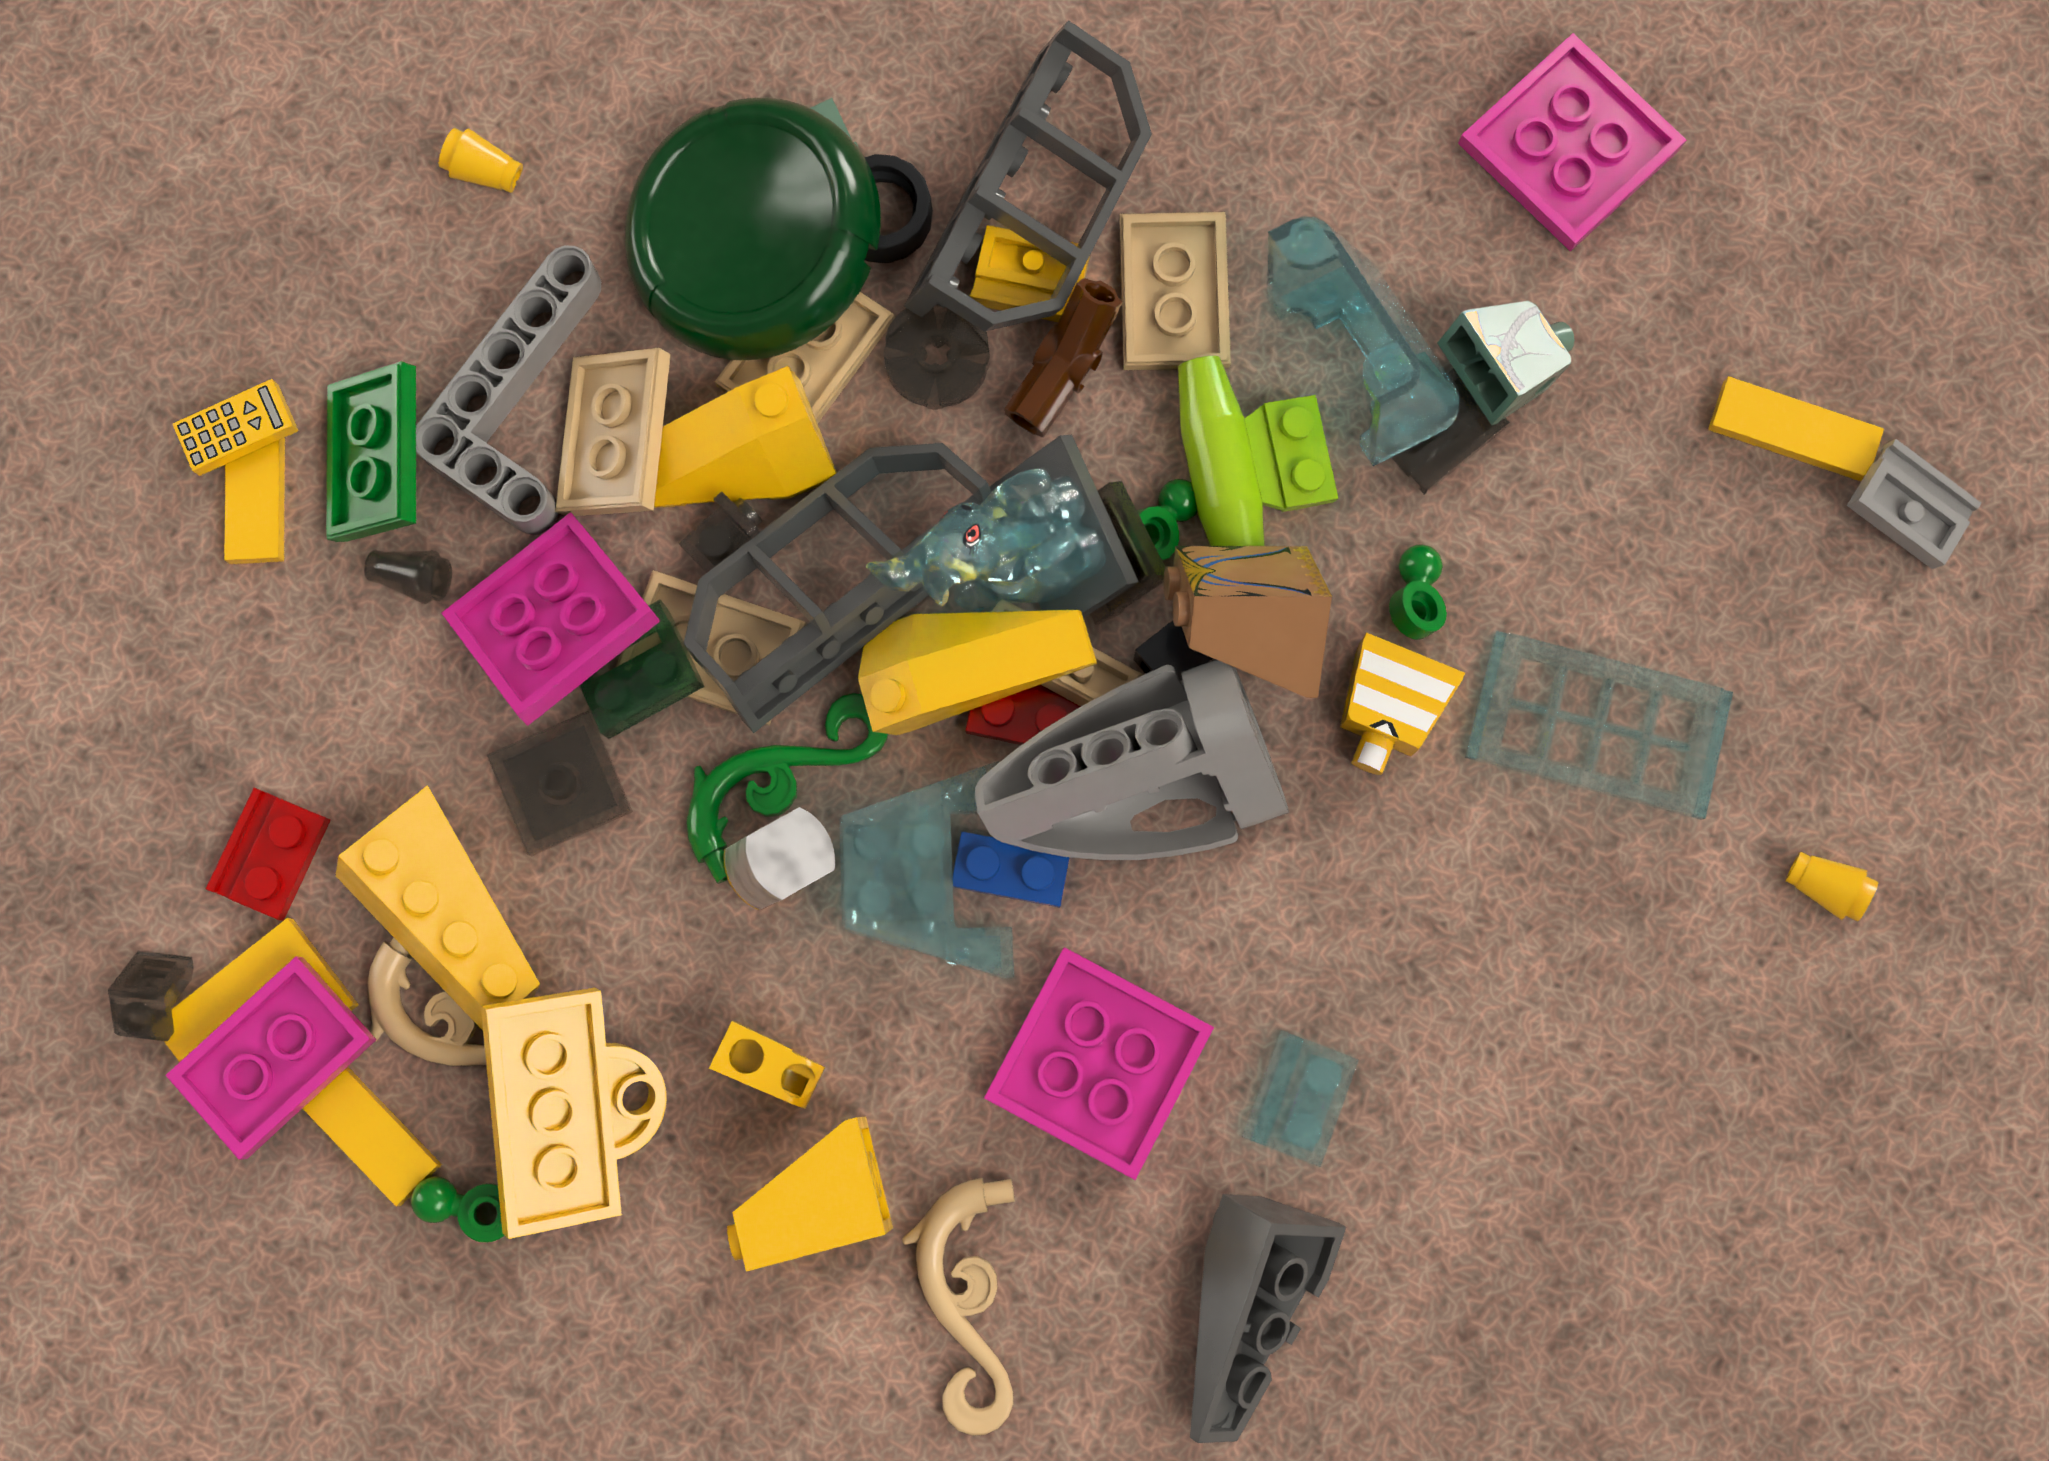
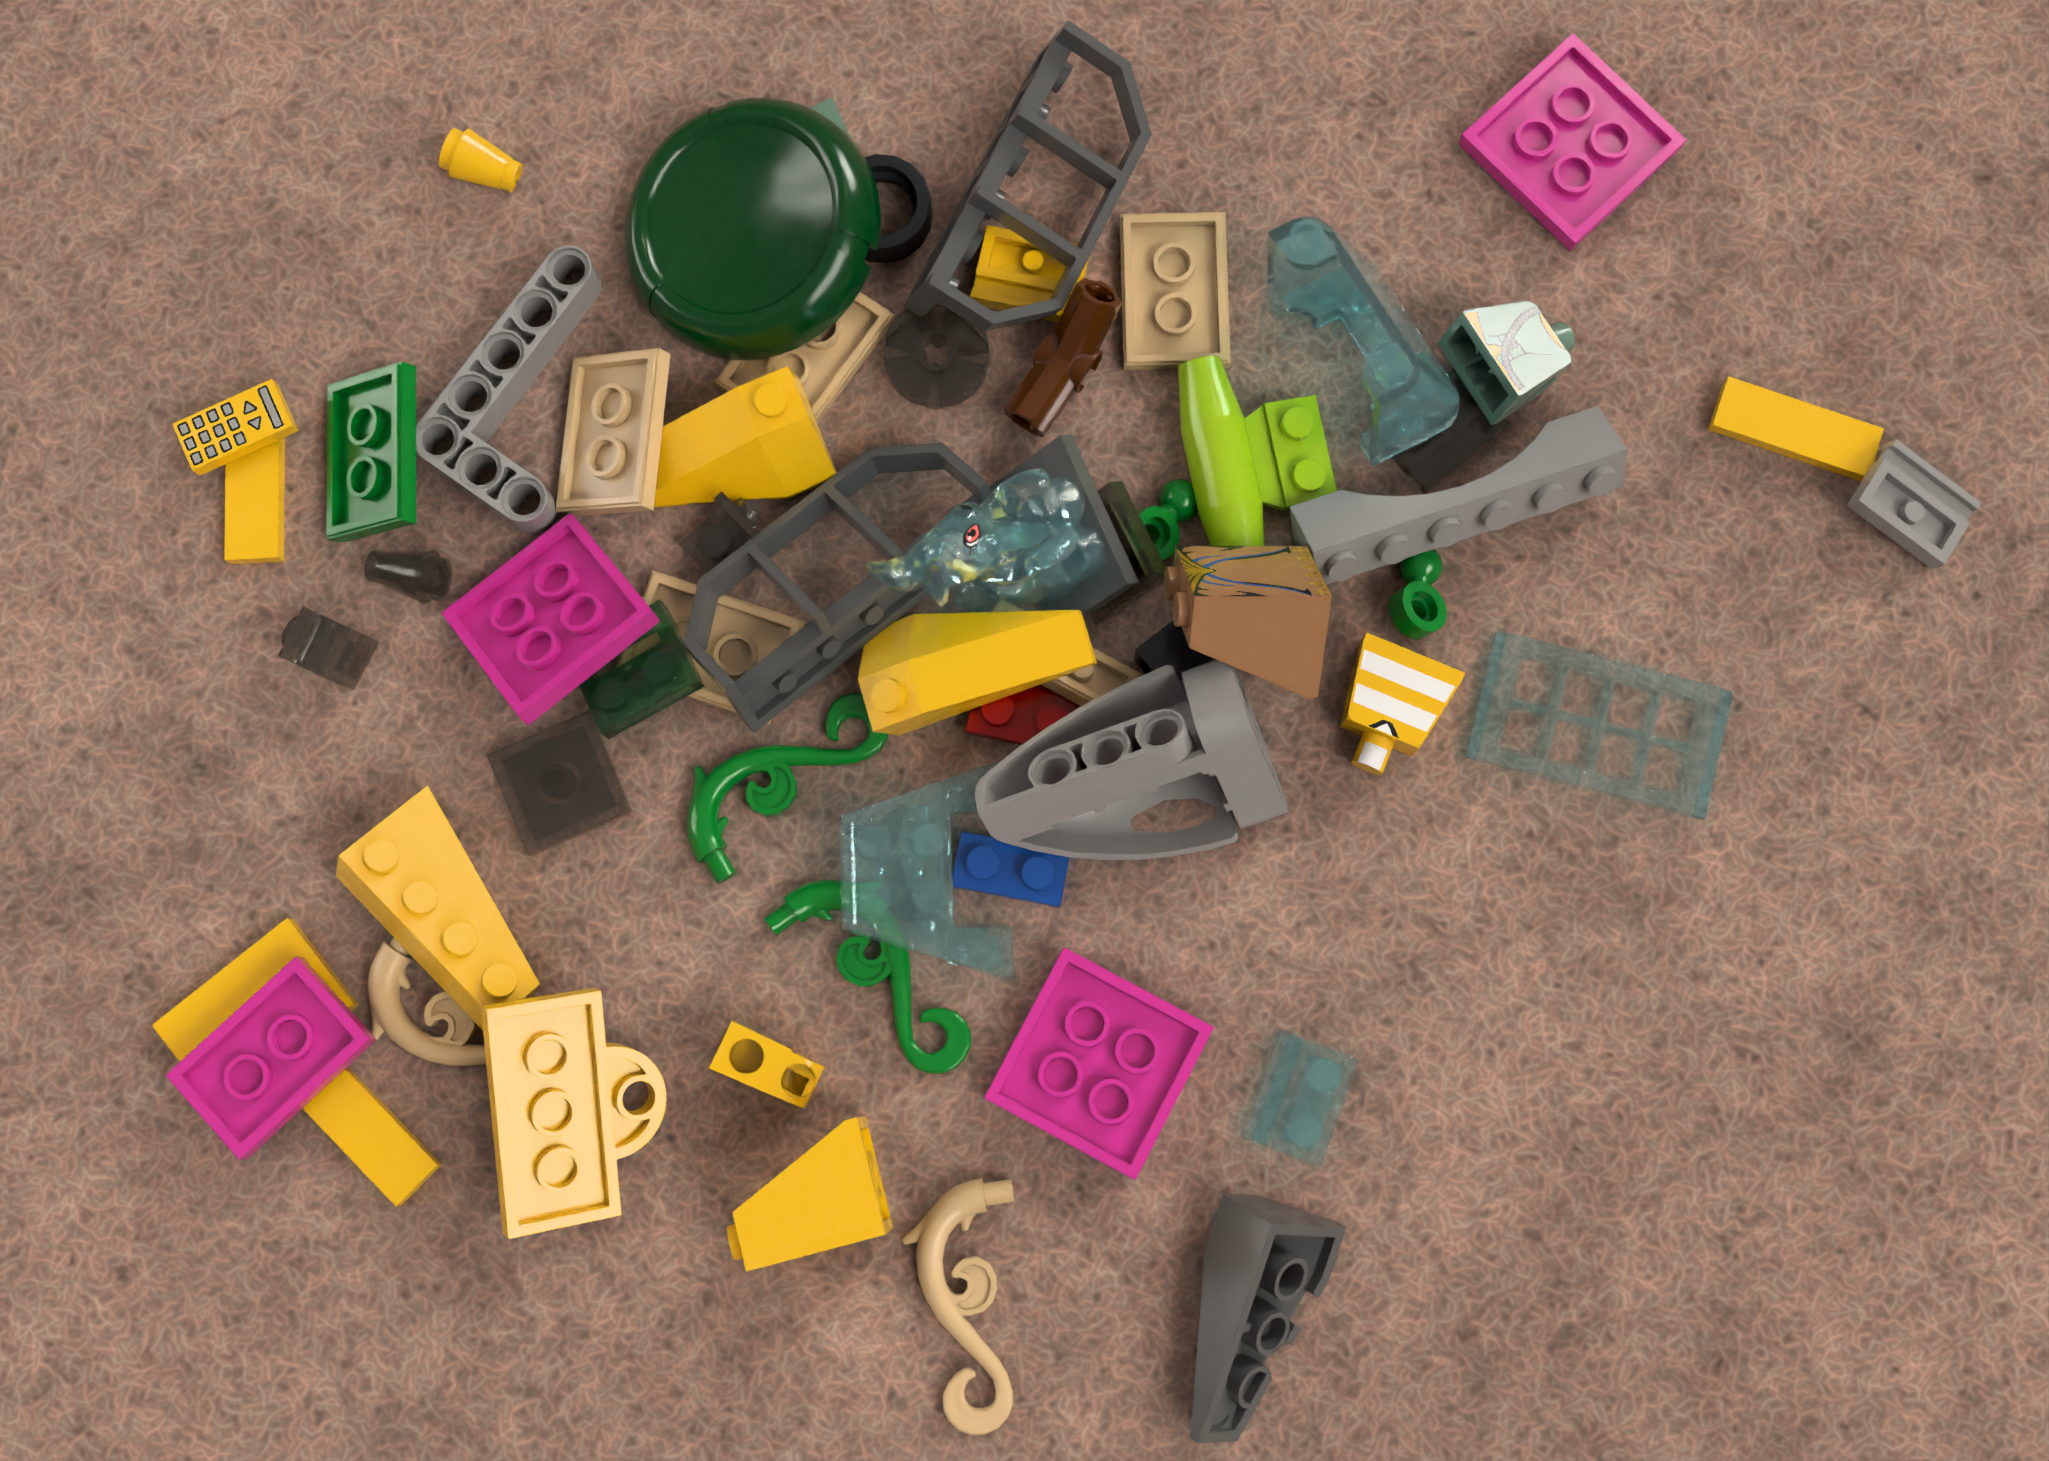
clear smoke bracket [108,951,194,1041] -> none
red plate [206,788,331,921] -> none
green plate [411,1177,505,1242] -> none
flat silver piece [724,807,835,910] -> none
yellow cone [1785,851,1878,922] -> none
none -> clear smoke brick [278,607,380,690]
none -> green plant [764,879,971,1074]
none -> light grey arch [1290,406,1627,585]

